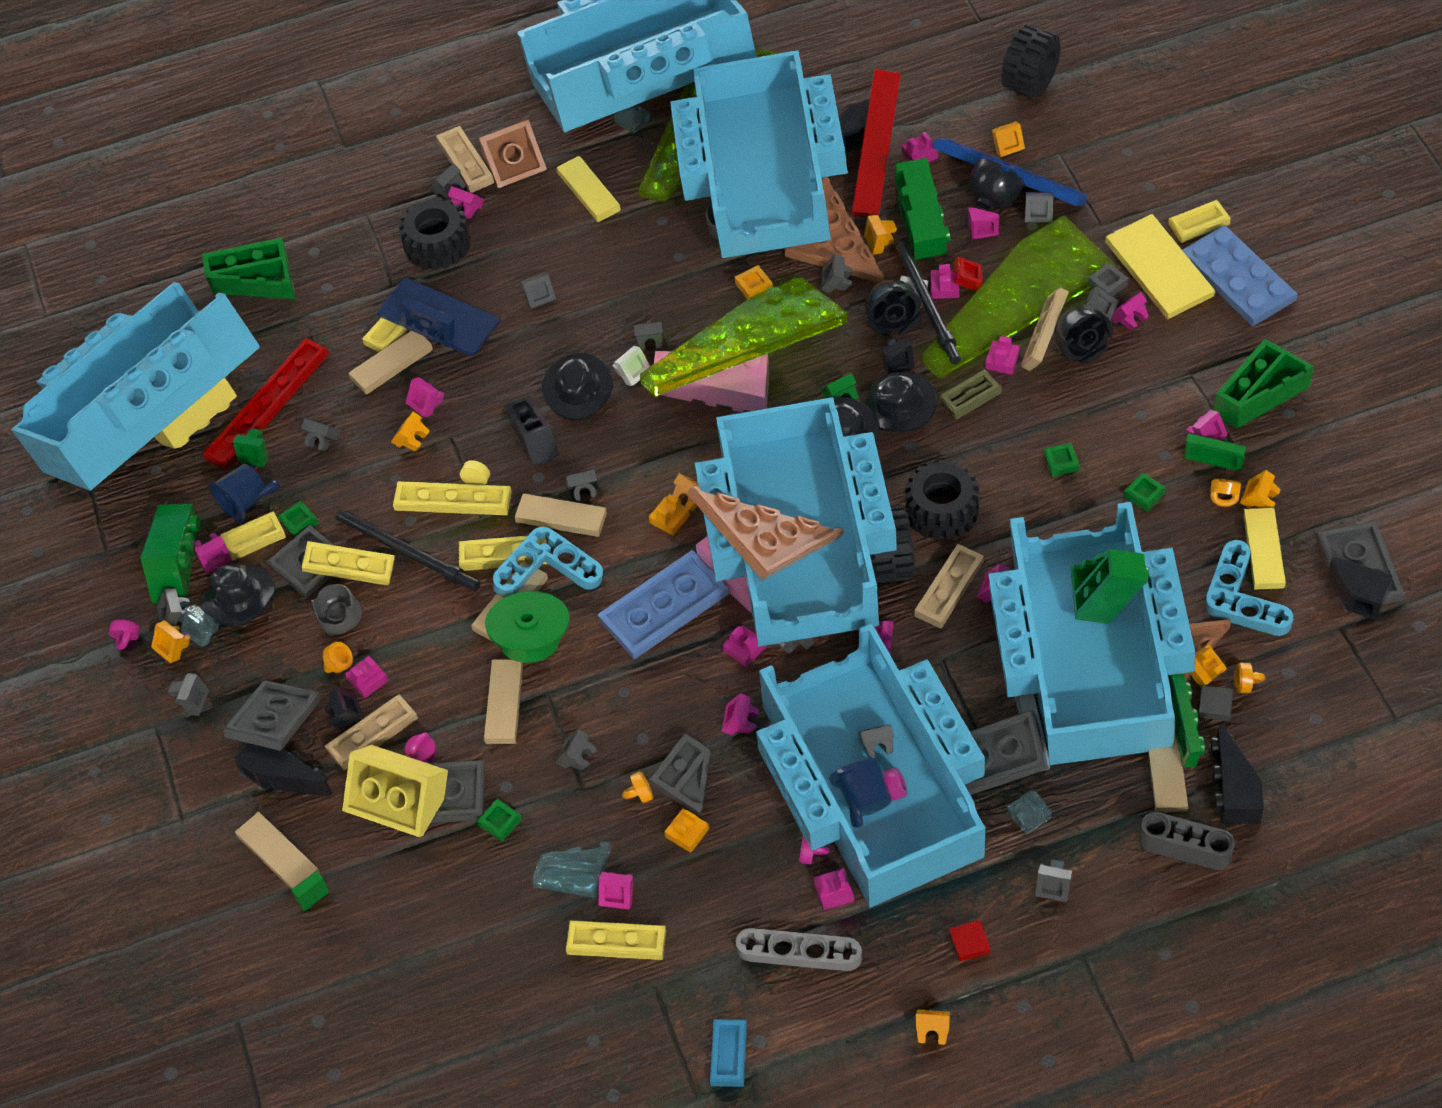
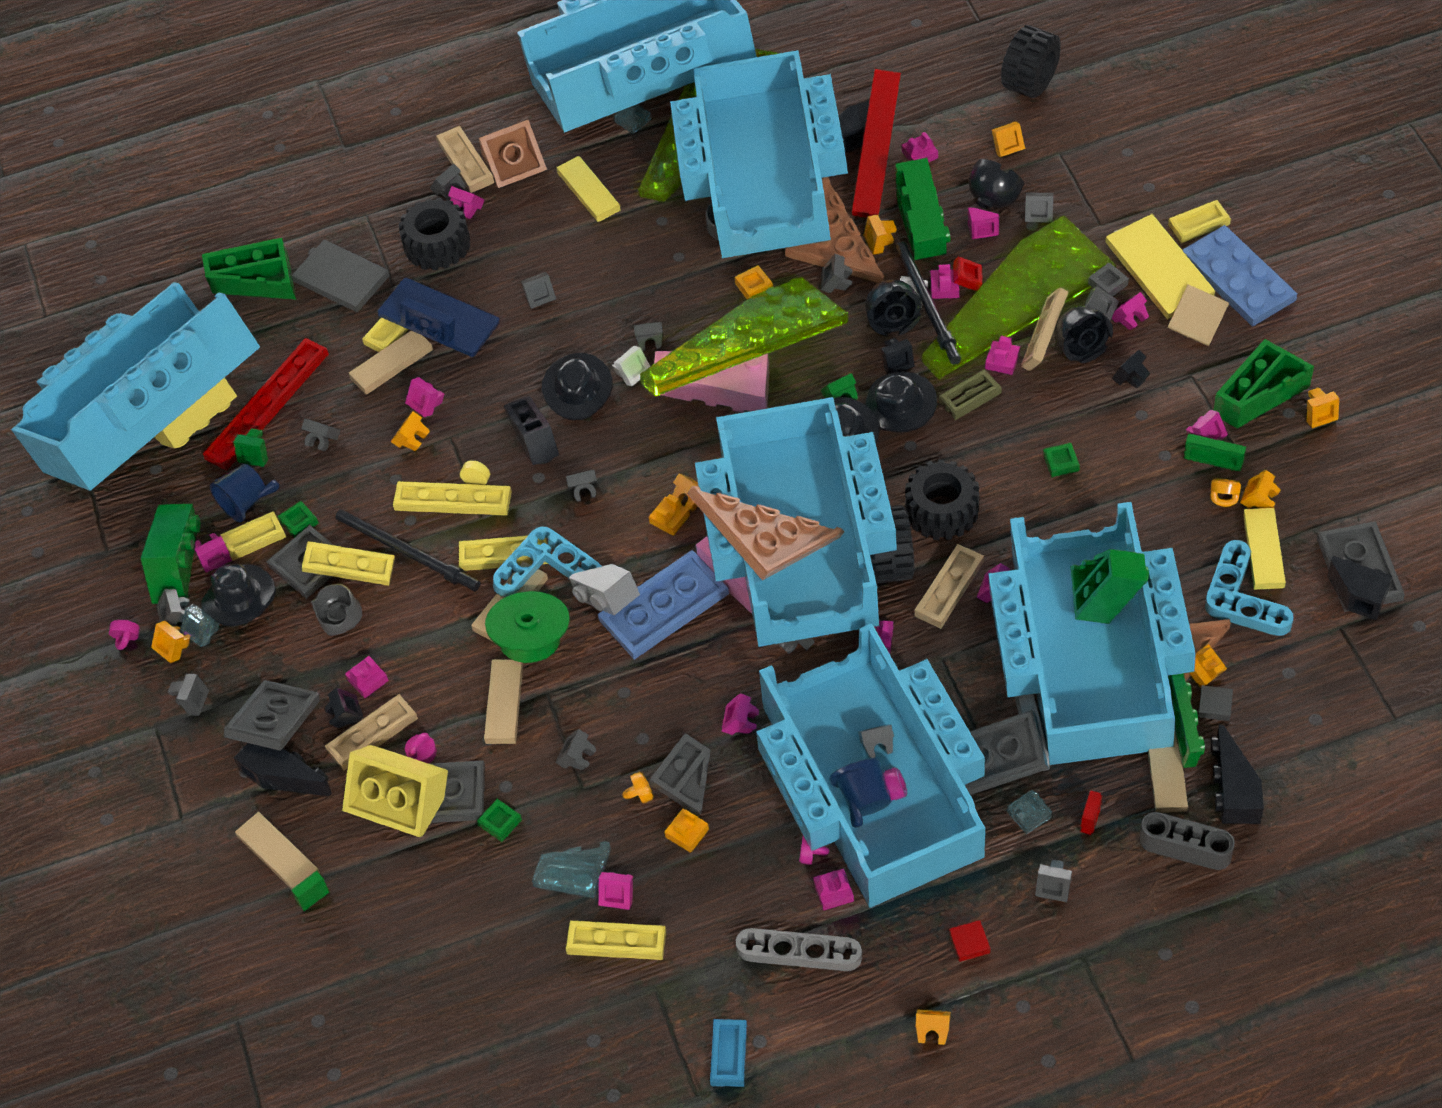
light orange tile [323,642,353,673] -> none
tan tile [515,494,607,537] -> none
dark pink tile [723,625,766,667] -> none
blue tile [933,138,1088,206] -> none
green tile [1124,473,1166,512] -> none
light orange tile [1234,662,1265,693] -> none
none -> dark grey tile [292,240,390,313]
none -> light grey slope [569,564,640,615]
none -> red tile [1081,790,1102,835]
none -> black tile [1112,350,1150,388]
none -> tan window [1167,284,1229,346]
none -> light orange tile [1307,387,1339,428]

